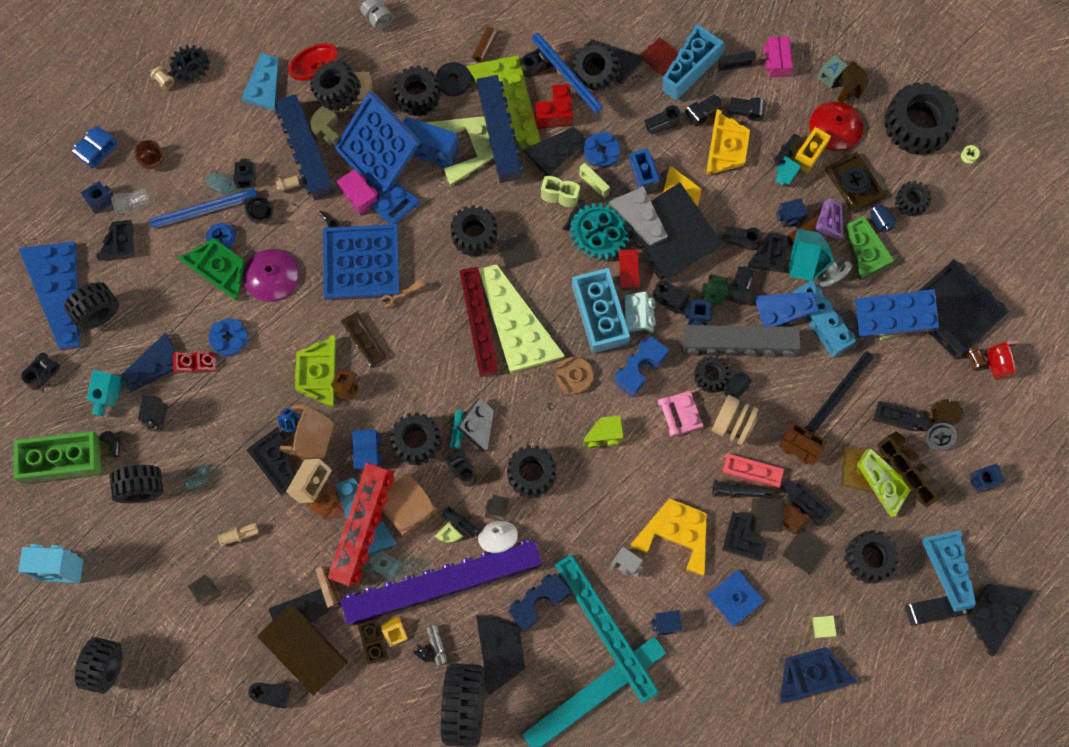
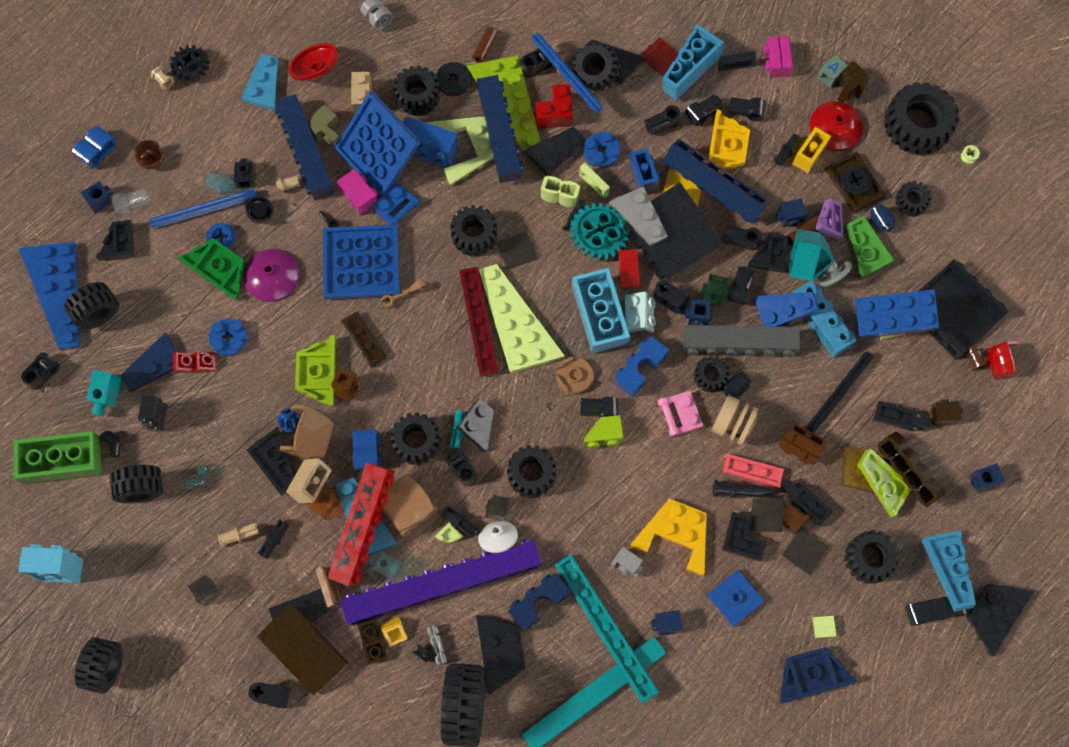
black tyre [310,60,361,111] -> none
teal brick [775,156,802,186] -> none
black gear [925,421,957,451] -> none
none -> black pin [257,519,290,560]
none -> black piece [580,397,619,417]
none -> dark blue brick [663,139,769,224]

